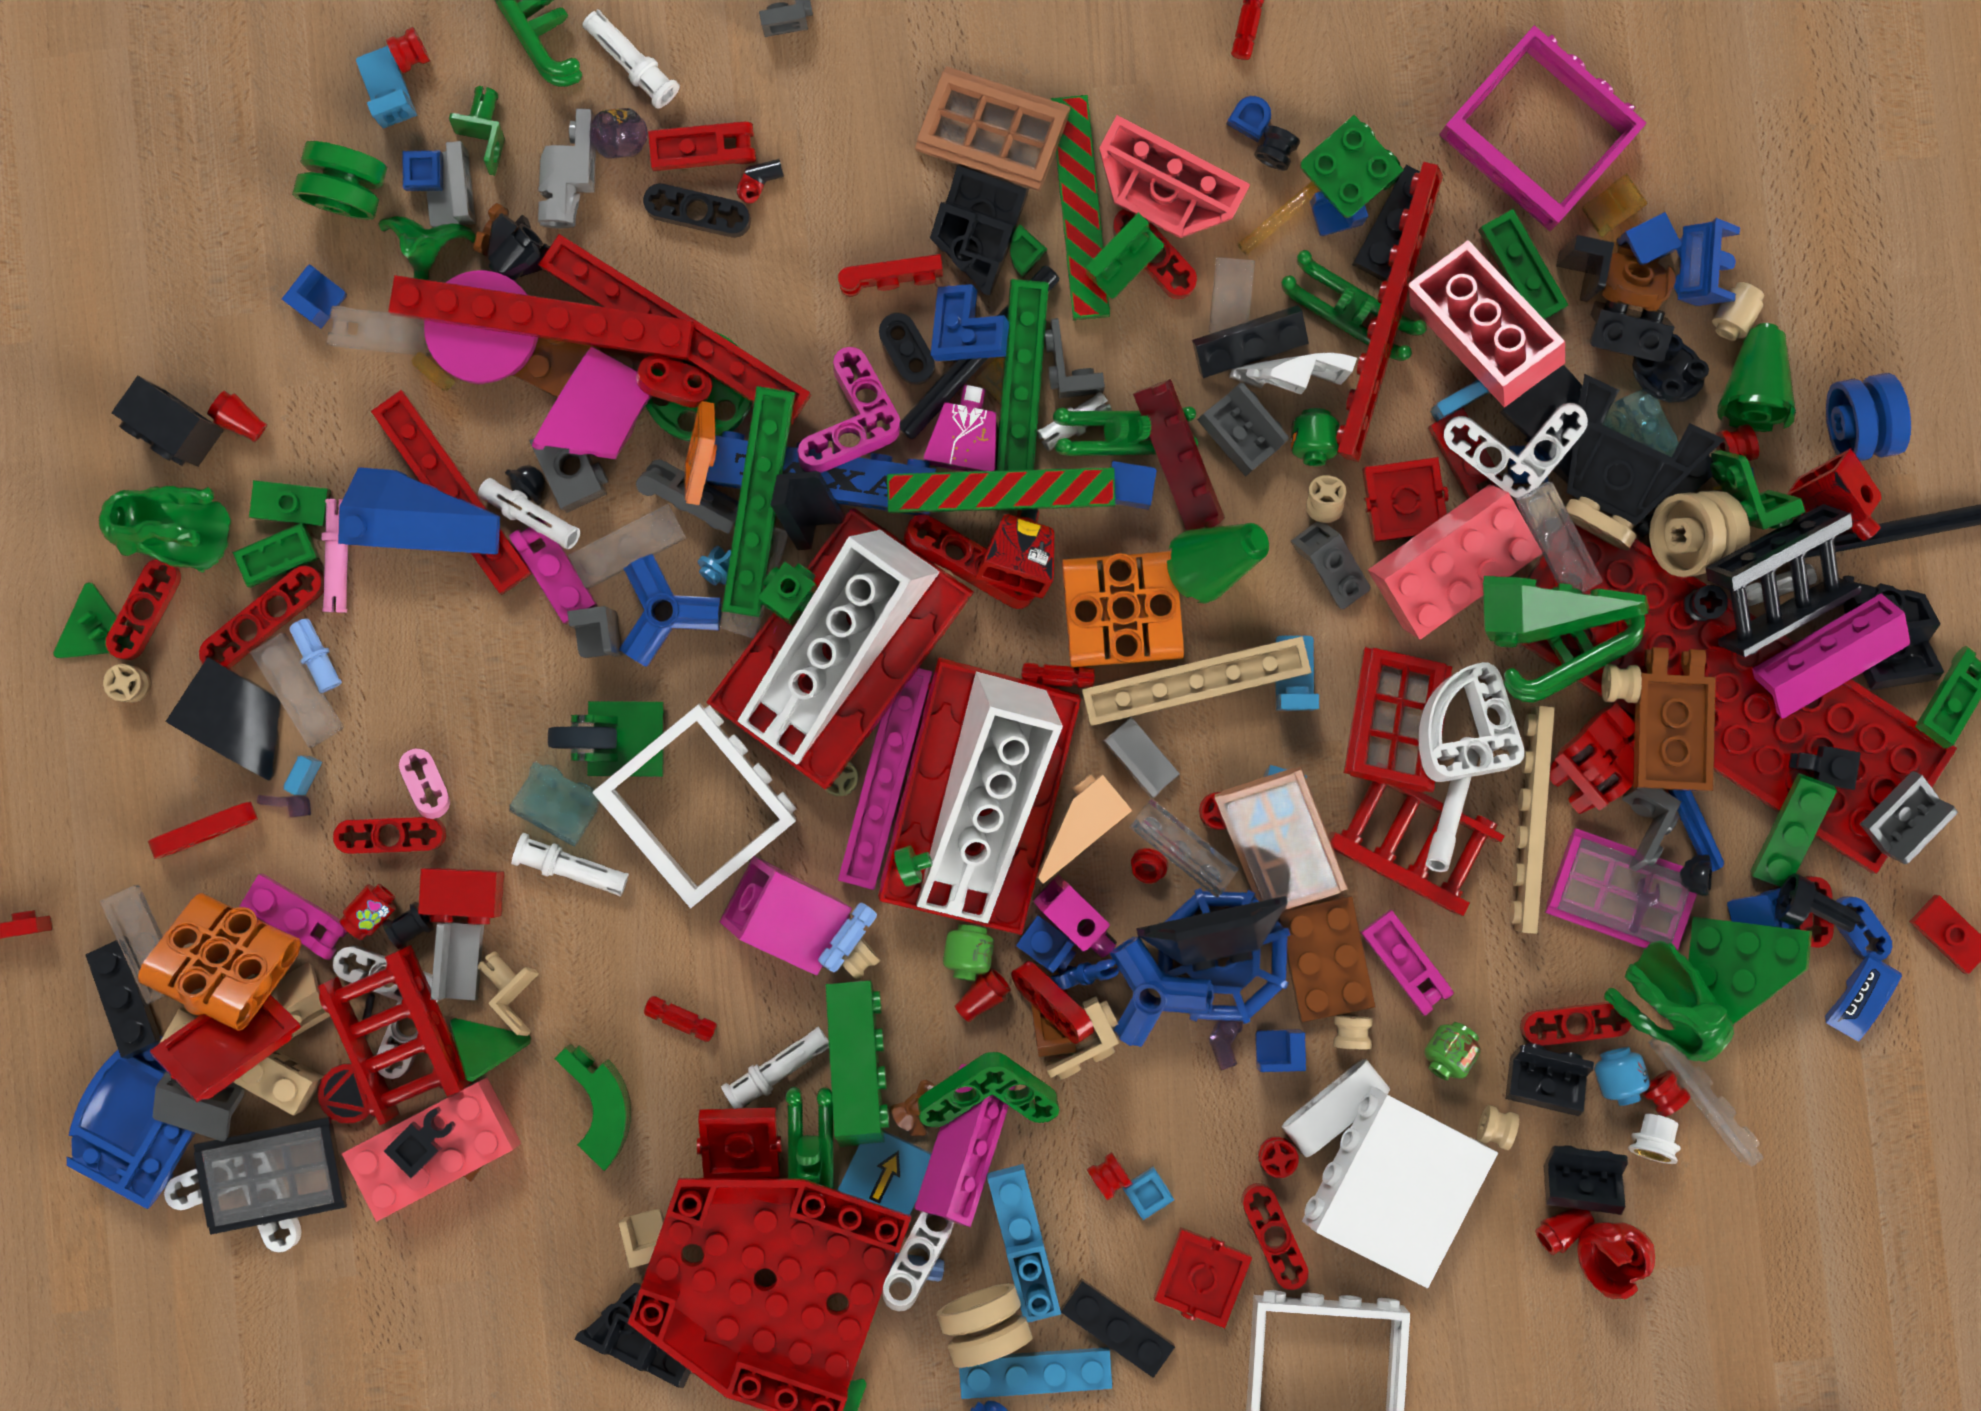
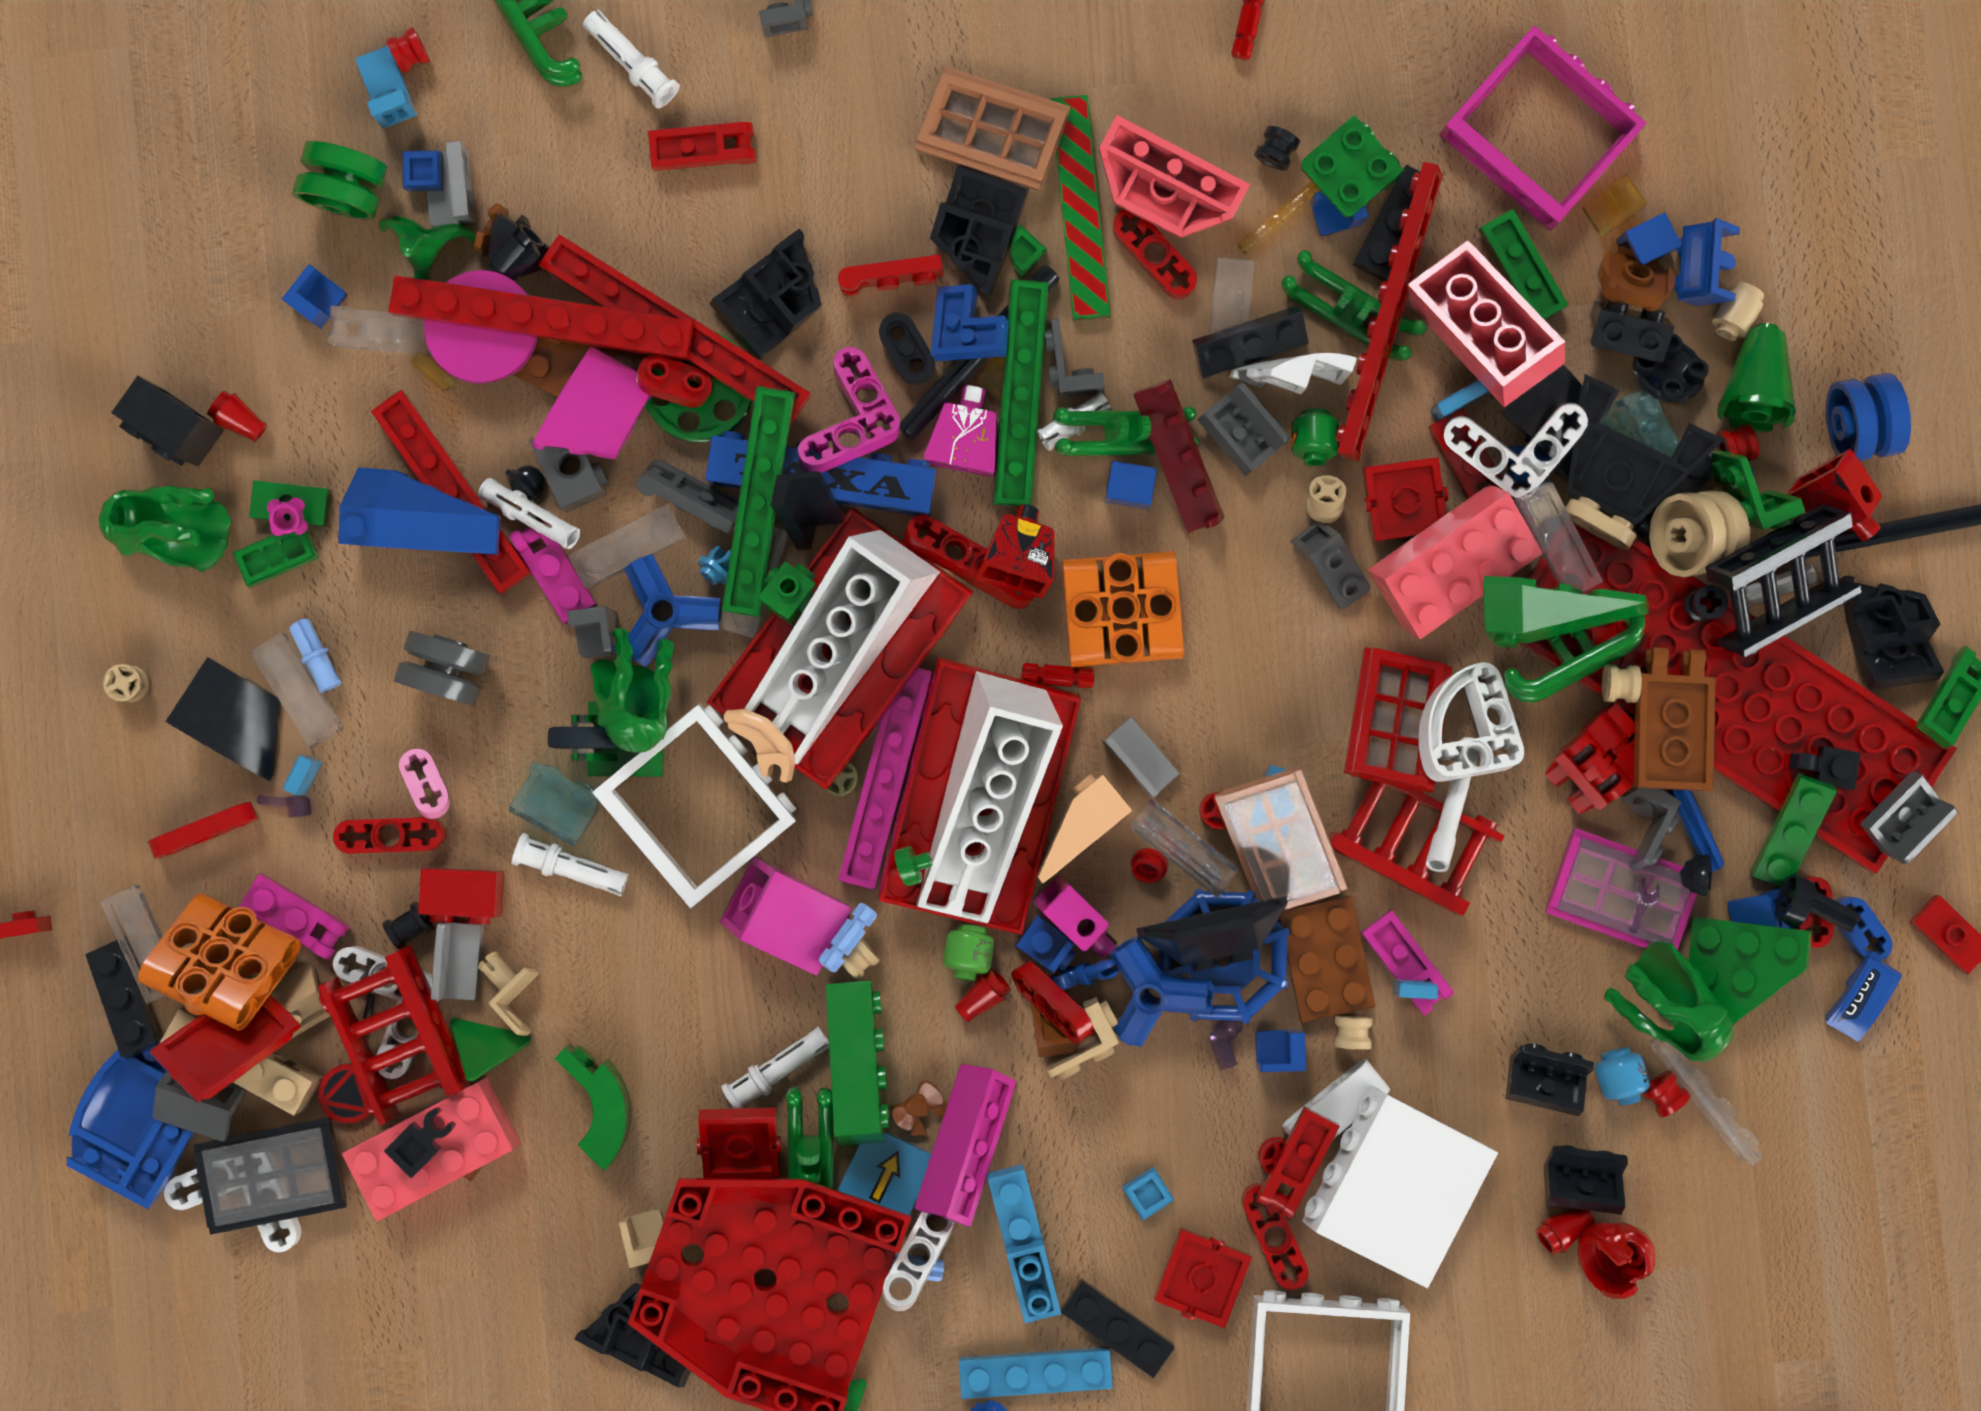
green piece [53,582,134,659] -> none
red beam [106,559,181,660] -> none
red beam [199,566,324,669] -> none
bright pink pin [321,499,348,613] -> none
red brick [339,884,396,941] -> none
green bracket [449,86,505,176] -> none
light grey plate [538,109,597,229] -> none
clear purple head [590,108,648,159] -> none
black beam [643,183,751,238] -> none
red axle [644,996,717,1042] -> none
orange plate [684,401,717,505] -> none
arm [737,159,784,204] -> none
tile [887,468,1115,513] -> none
green beam [918,1052,1060,1127] -> none
tan wheel [936,1283,1032,1368] -> none
tan plate [1082,636,1311,726] -> none
green bracket [1085,212,1164,299] -> none
red wheel [1087,1152,1133,1201] -> none
green cone [1167,523,1269,604] -> none
blue tile [1226,96,1271,143] -> none
dark azure bracket [1275,636,1319,711] -> none
bright green head [1424,1022,1481,1080] -> none
tan wheel [1477,1105,1519,1150] -> none
tan plate [1510,706,1555,934] -> none
red beam [1520,1002,1632,1046] -> none
black panel [1556,235,1614,302] -> none
white piece [1628,1114,1681,1164] -> none
dark pink panel [1752,594,1910,718] -> none
none -> dark pink plate [267,497,308,536]
none -> dark grey wheel [393,630,491,706]
none -> green hair [590,628,674,753]
none -> black slope [710,228,822,360]
none -> light nougat piece [724,709,795,783]
none -> red plate [1256,1106,1340,1219]
none -> dark azure tile [1393,979,1438,999]

